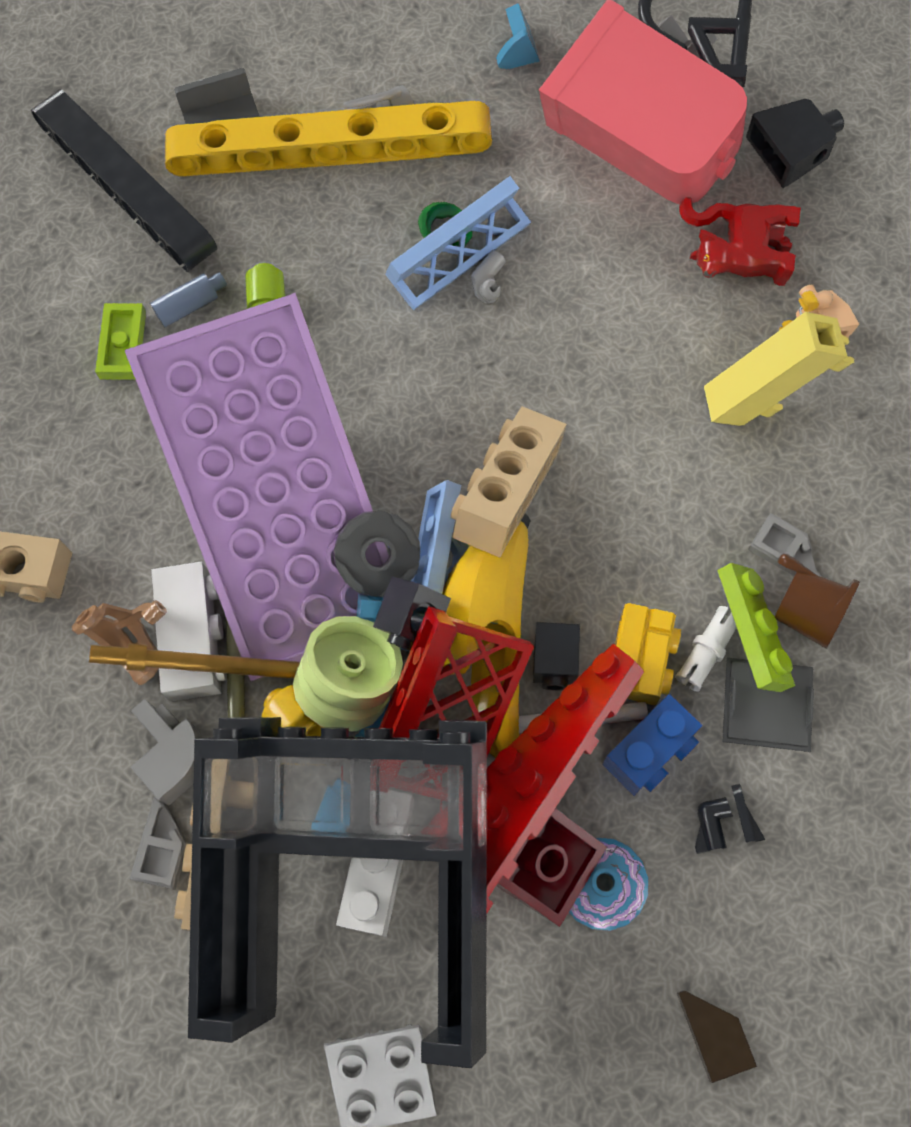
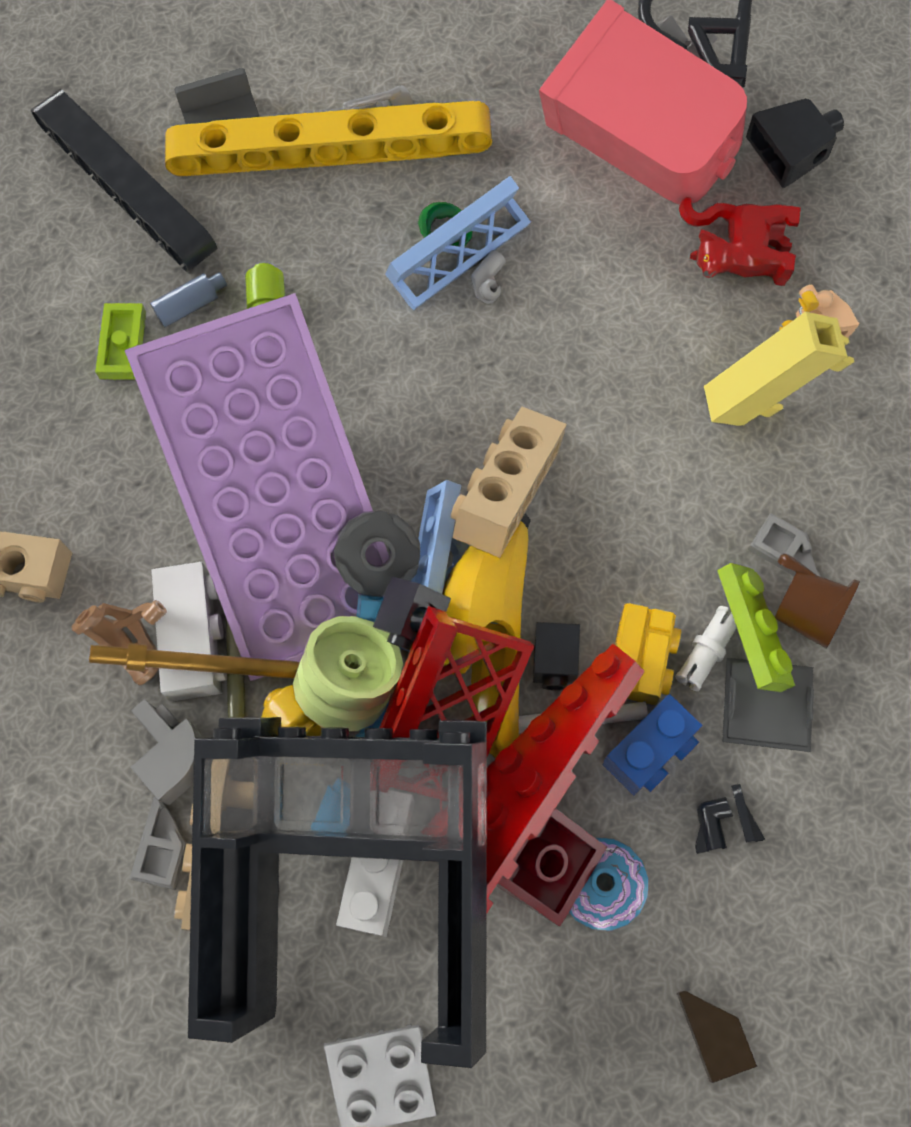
dark azure tile [496,3,540,69] -> none

